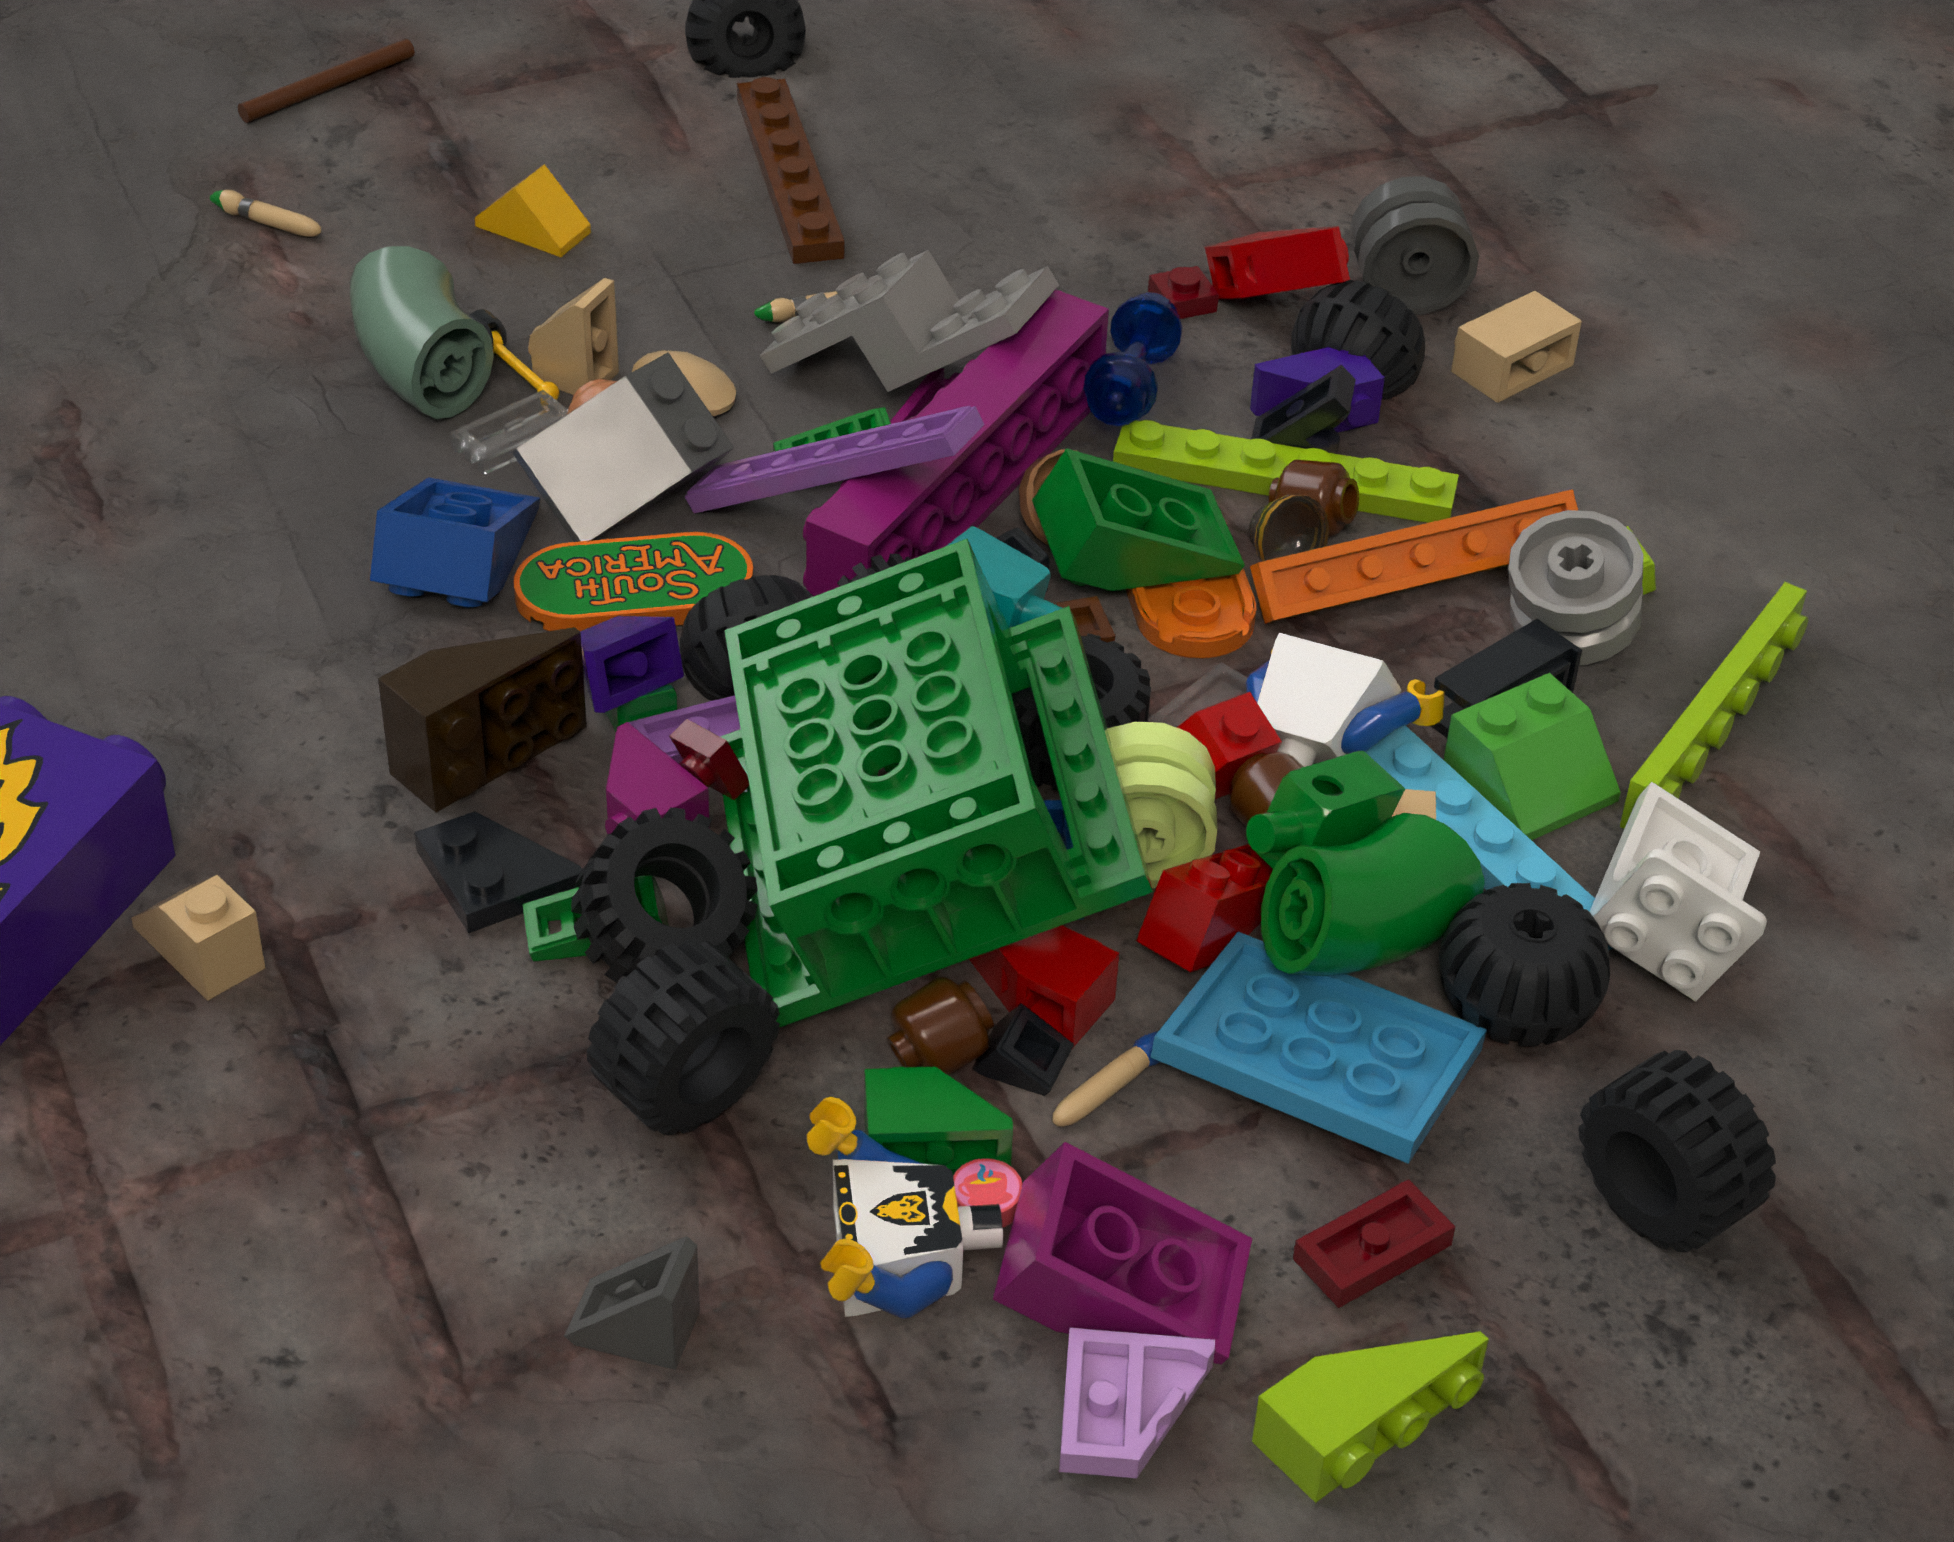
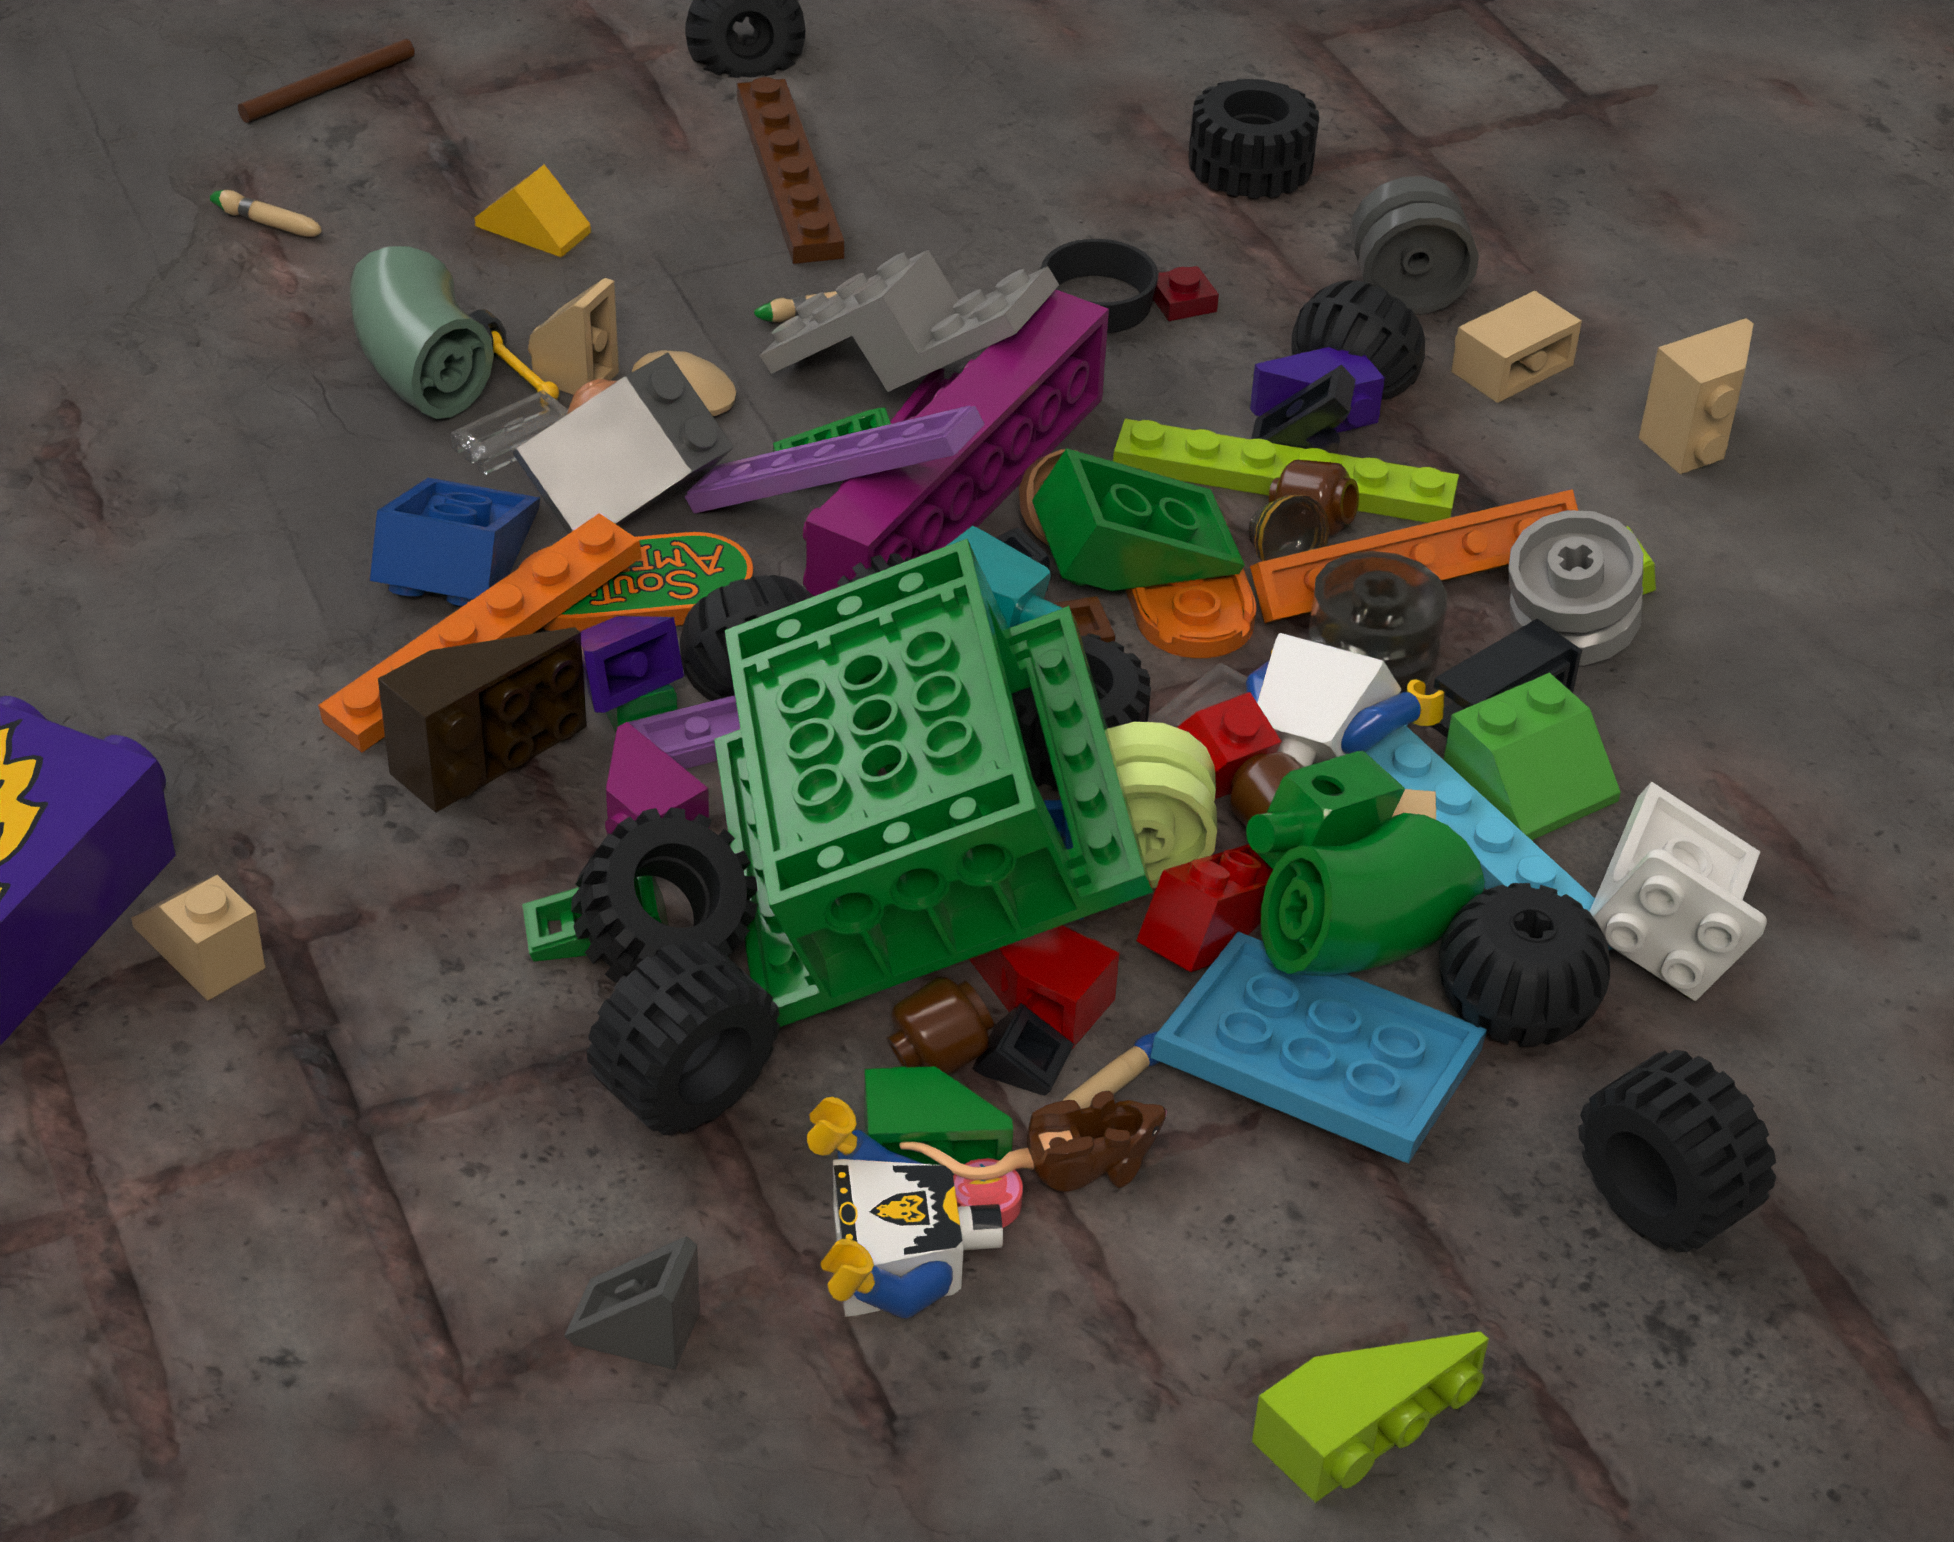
black wing [414,811,582,934] -> none
dark red plate [669,719,749,800] -> none
magenta slope [992,1142,1252,1364] -> none
lavender wing [1059,1328,1215,1478] -> none
clear blue piece [1084,292,1183,426] -> none
red slope [1205,226,1350,299] -> none
dark red plate [1293,1179,1456,1308] -> none
lime plate [1620,582,1808,829] -> none
none -> orange plate [318,513,642,753]
none -> reddish brown animal [899,1091,1167,1192]
none -> black tyre [1041,239,1158,333]
none -> black tyre [1188,78,1319,198]
none -> clear smoke wheel [1307,551,1447,693]
none -> tan slope [1639,318,1754,474]

